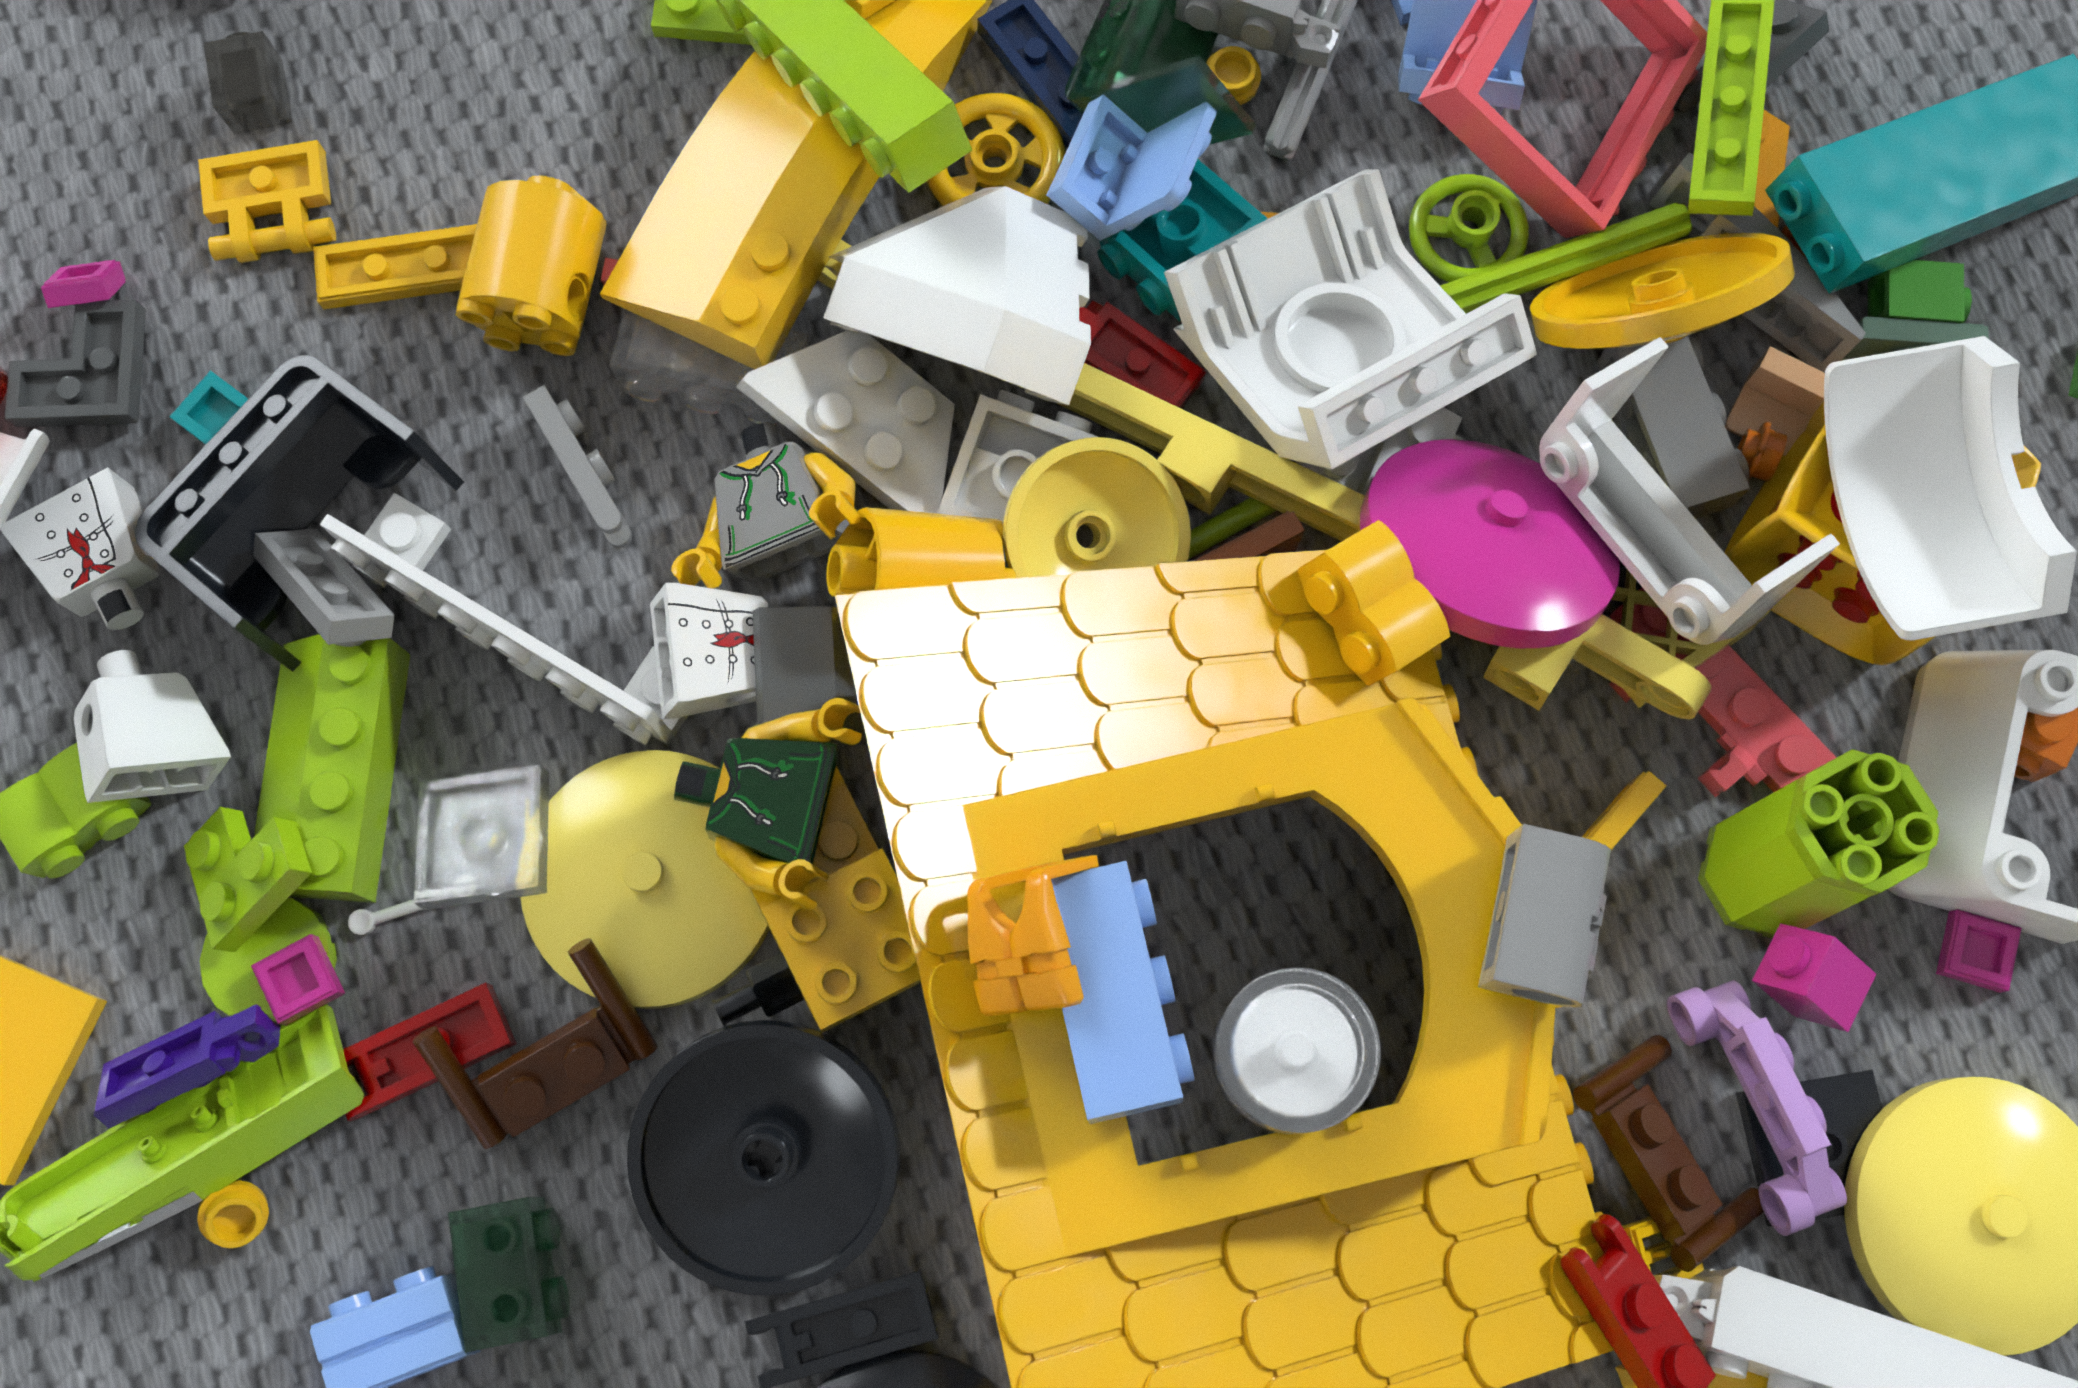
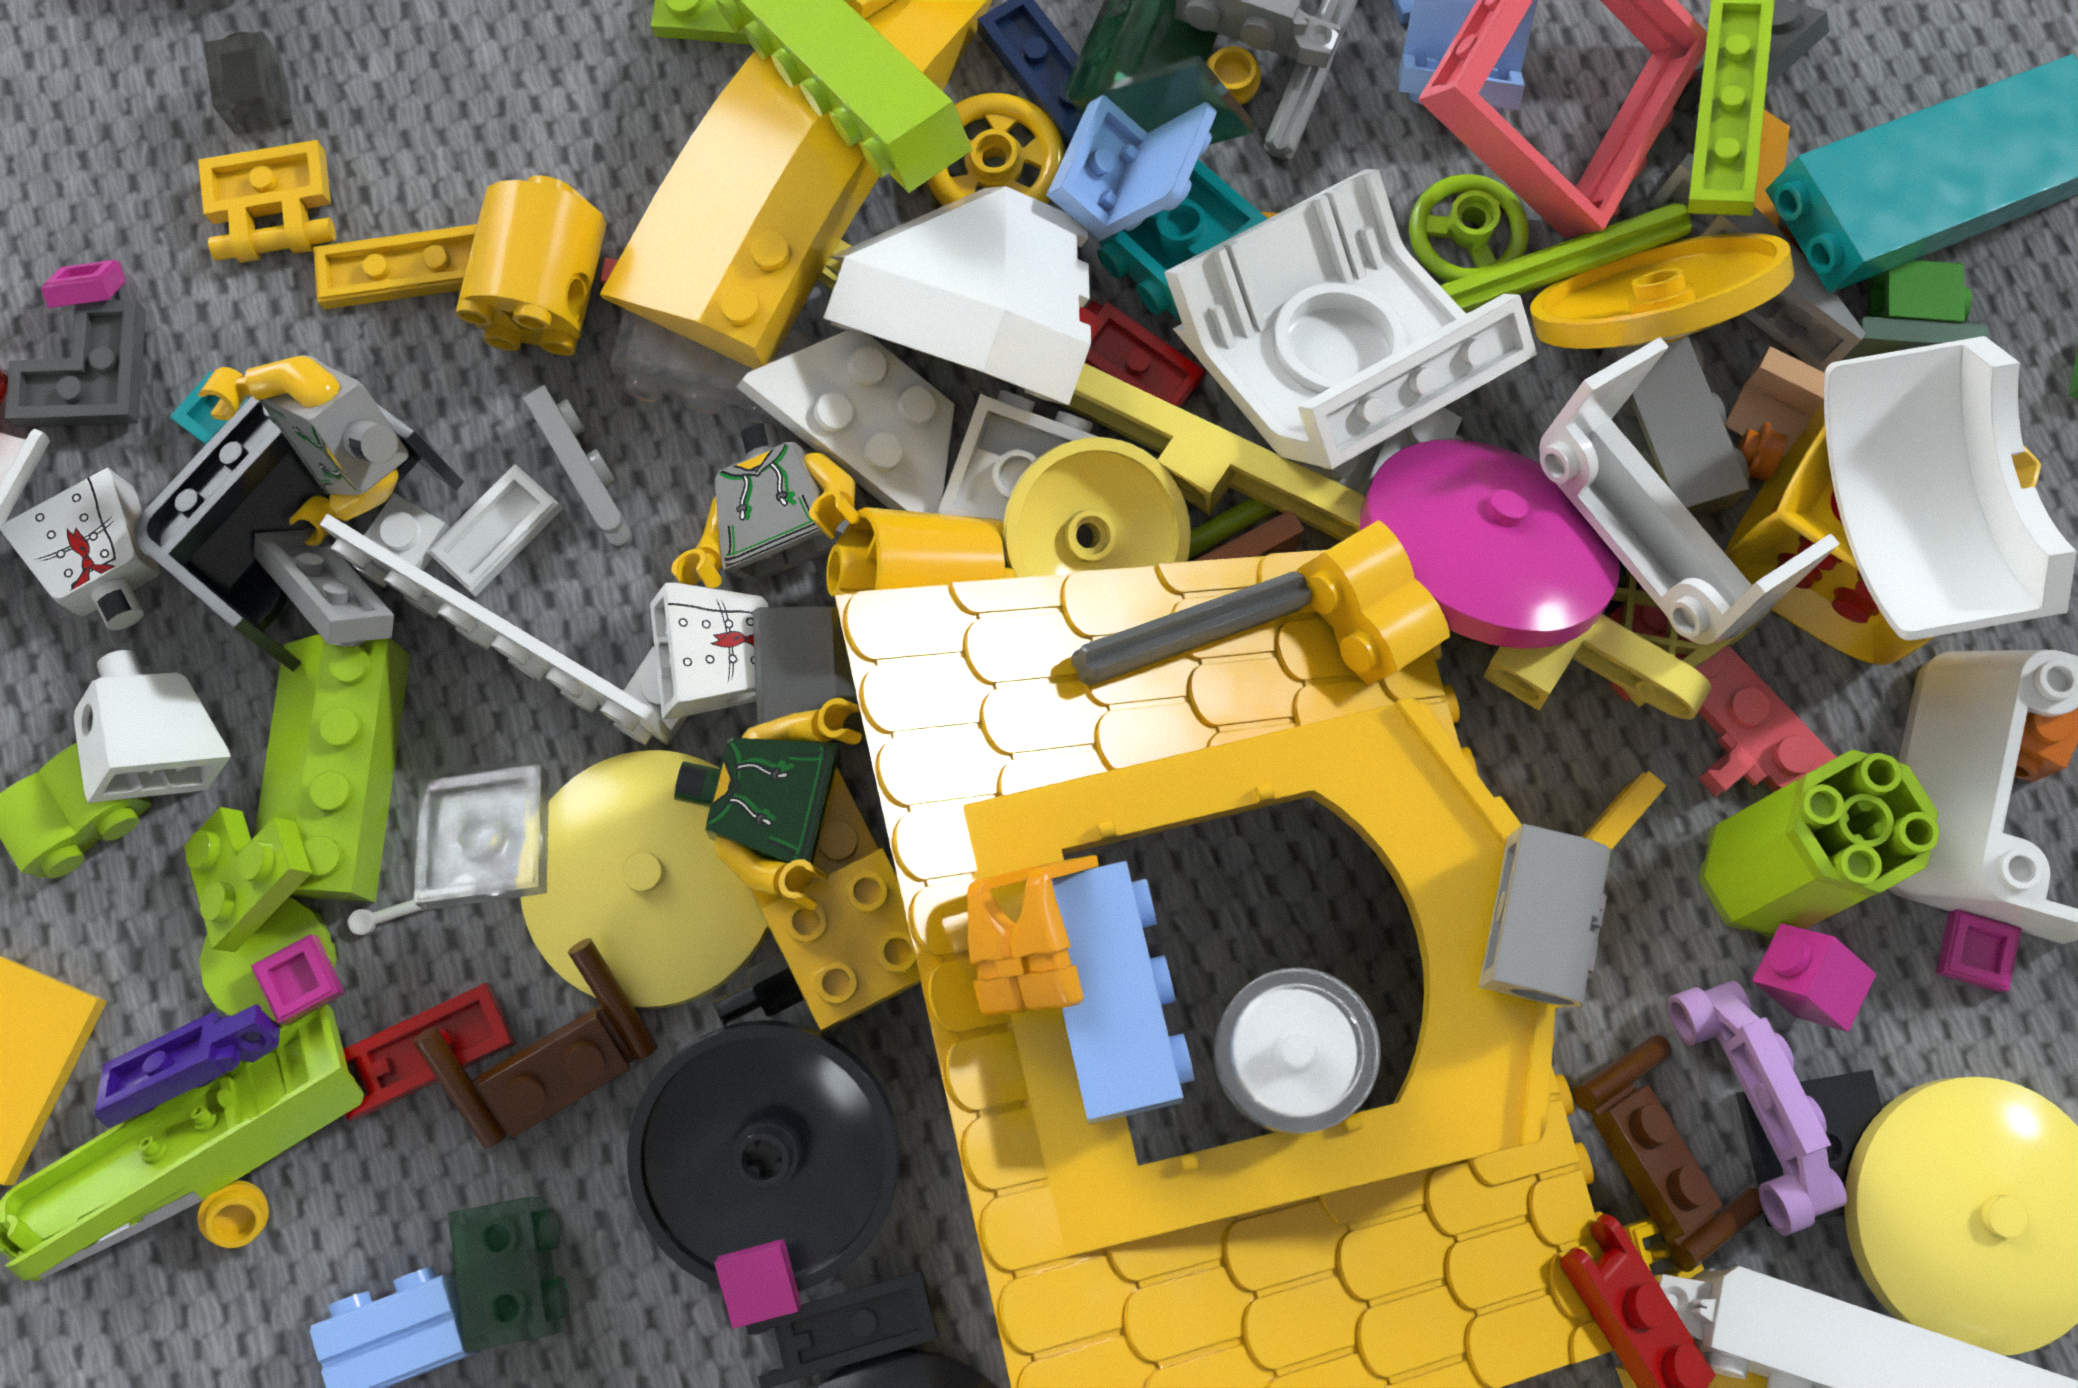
none -> torso [198,356,409,546]
none -> white tile [427,464,563,597]
none -> dark pink tile [714,1239,802,1329]
none -> dark grey axle [1072,571,1312,686]

